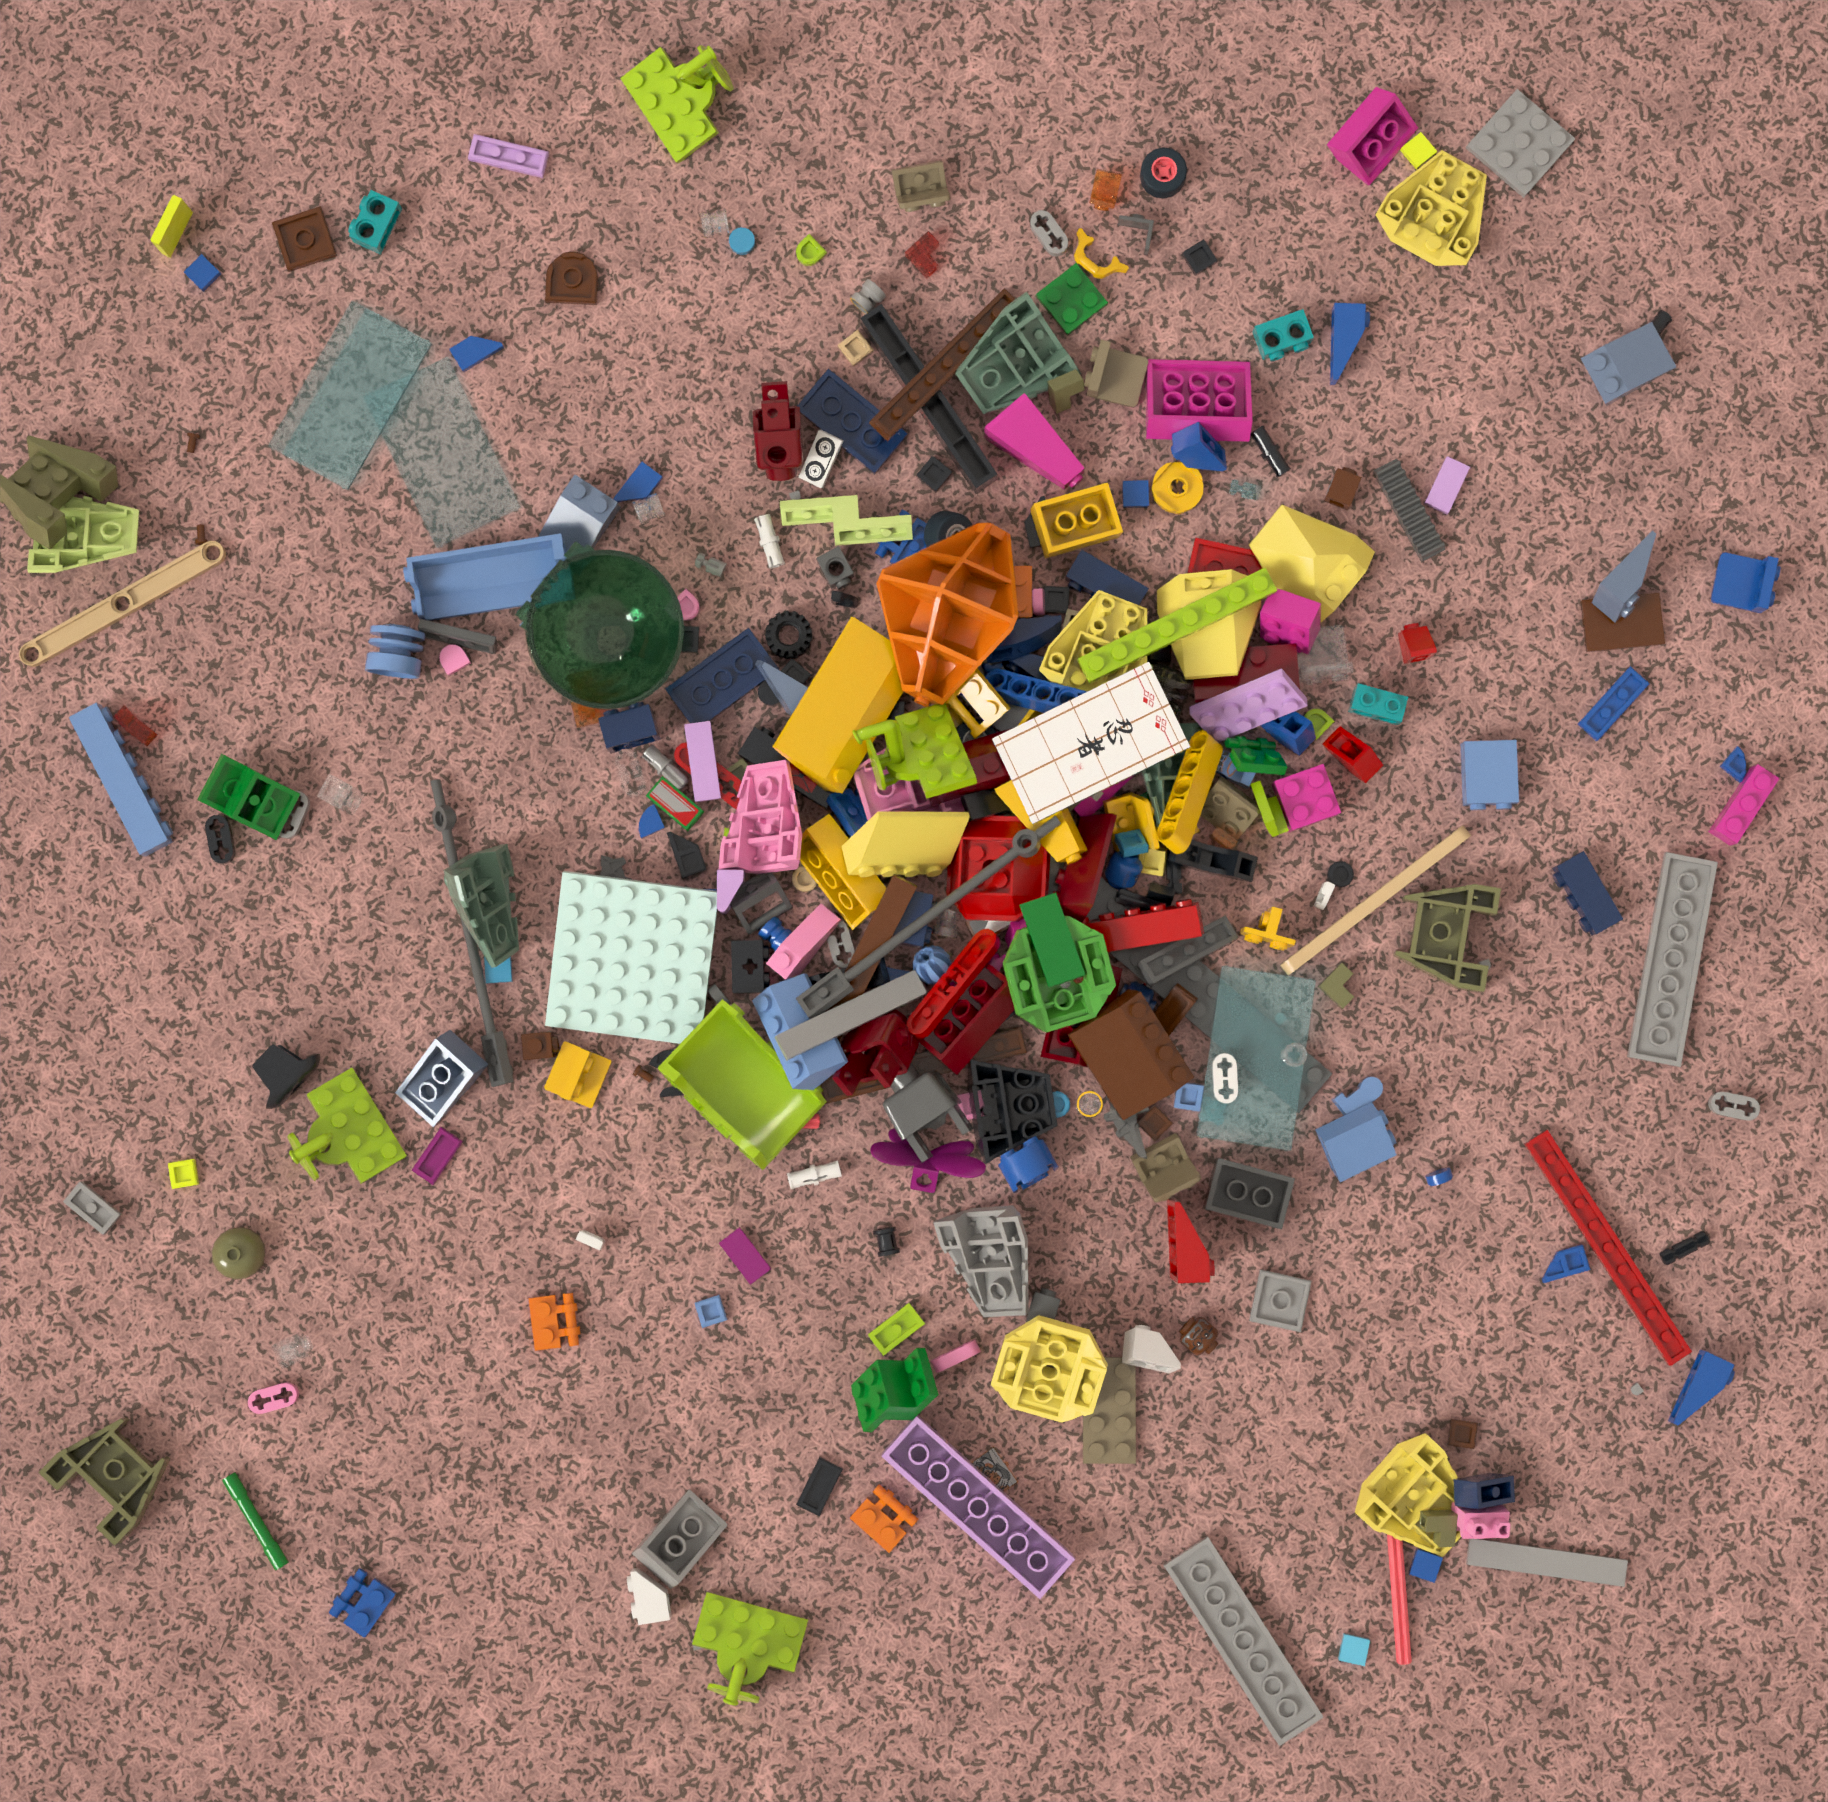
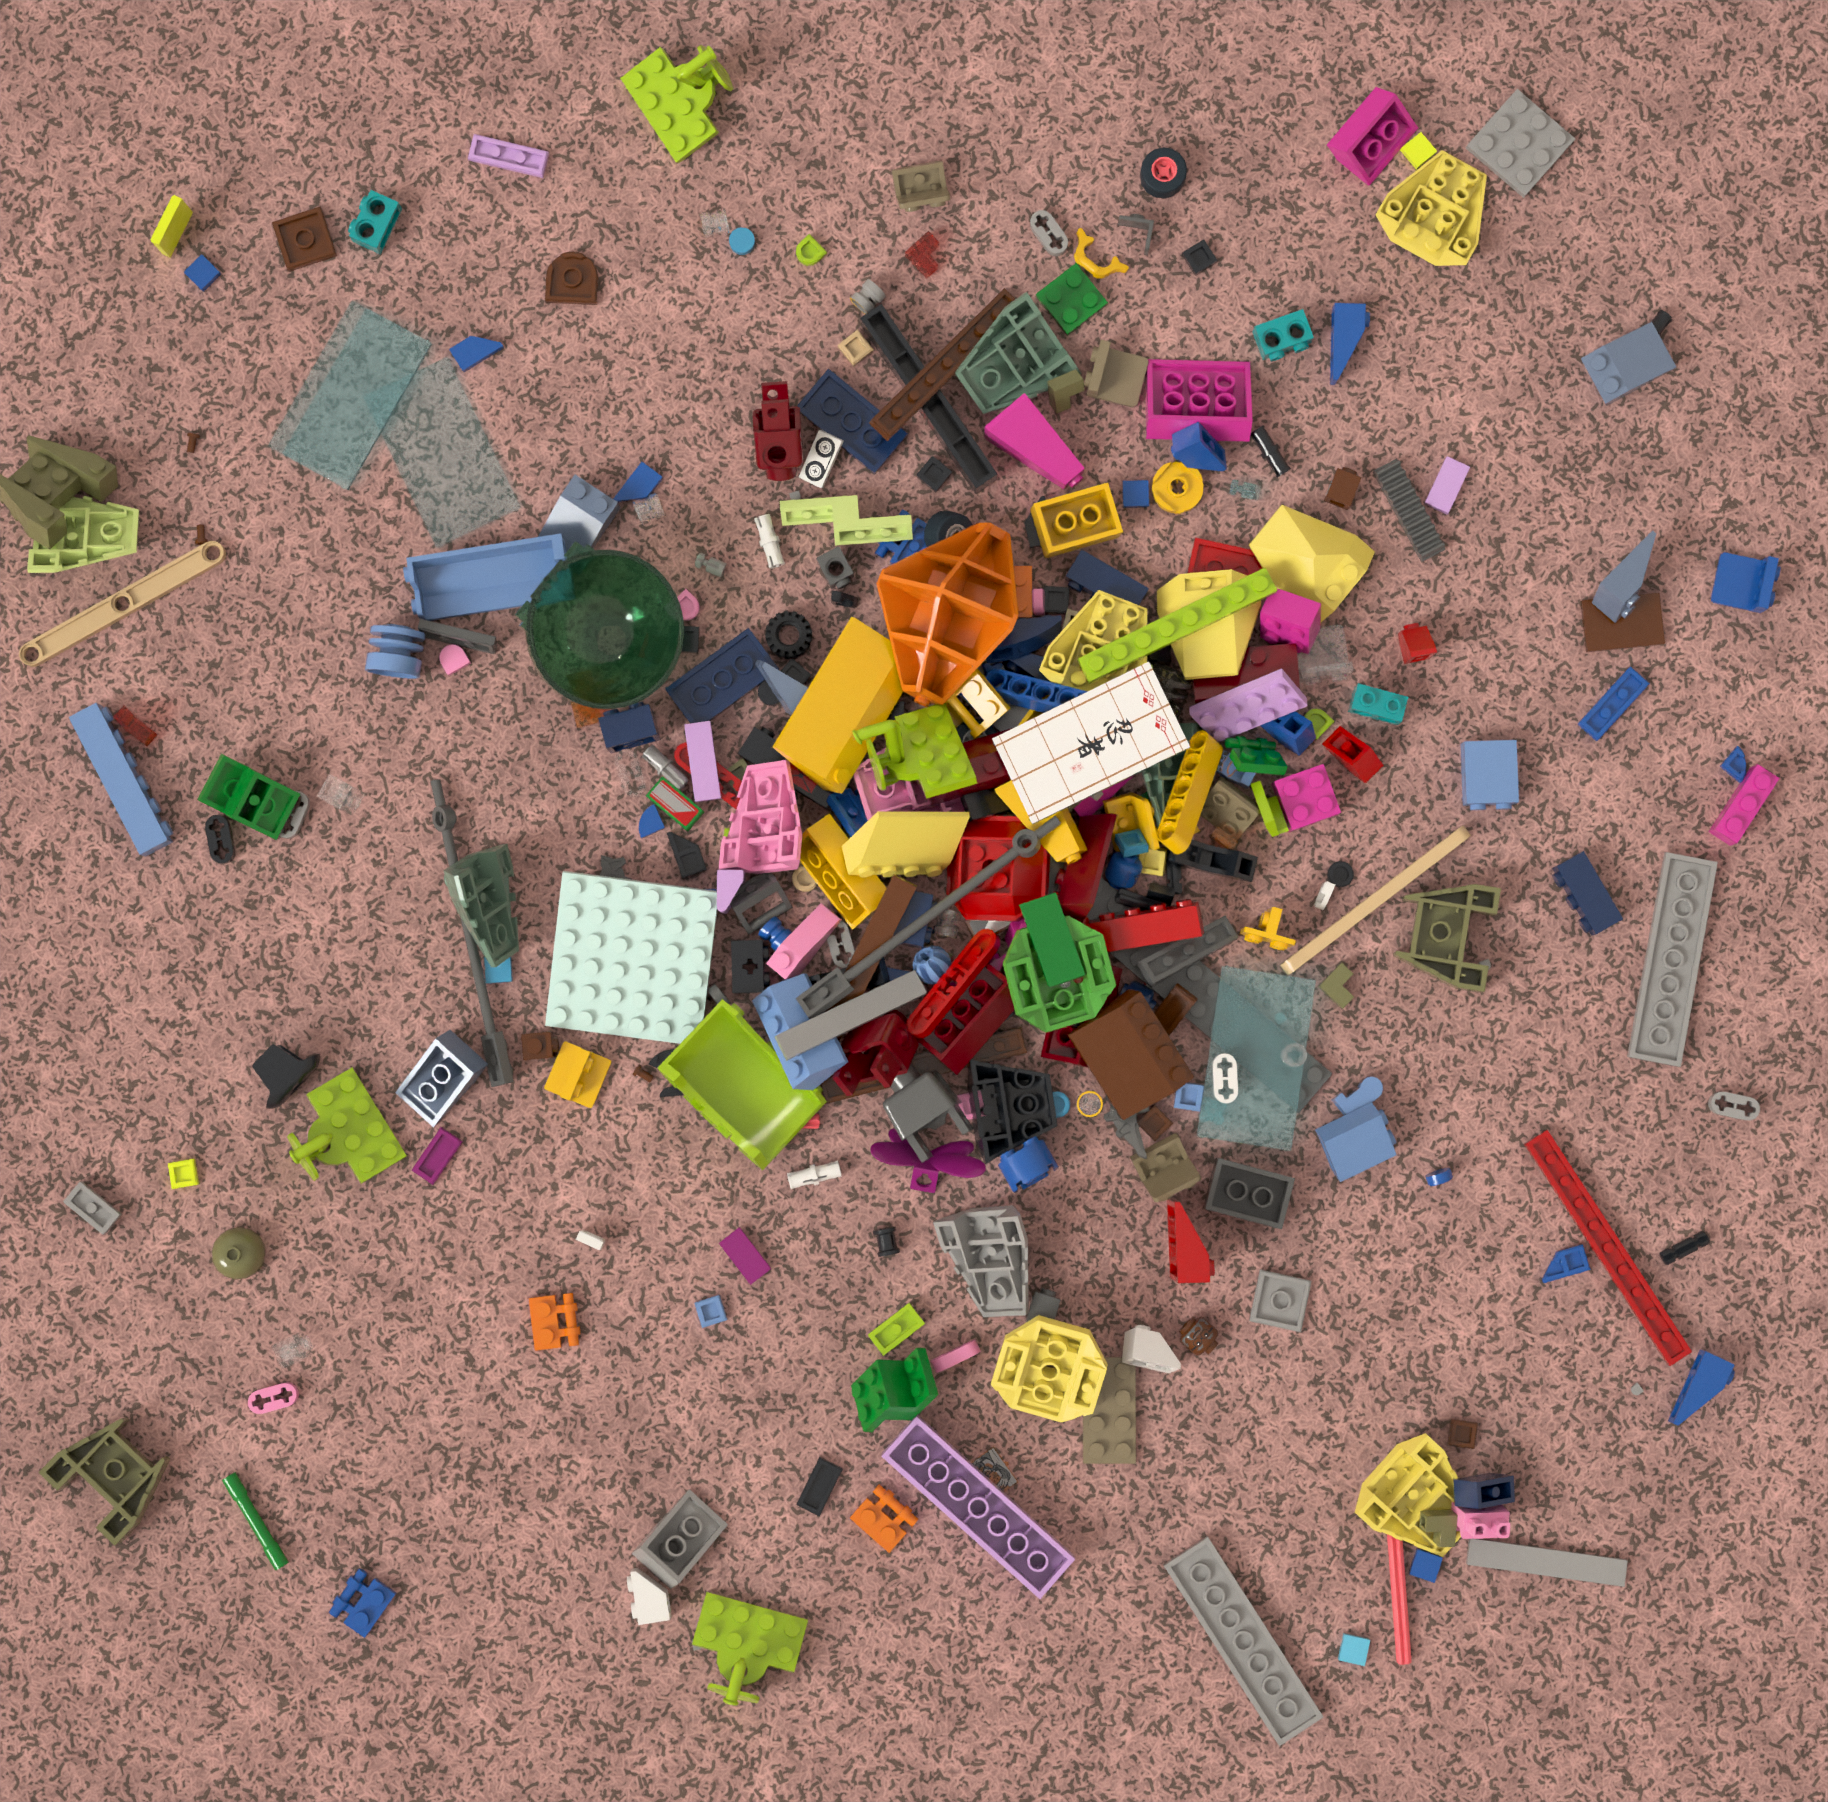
clear orange bracket [1089,168,1122,211] -> none

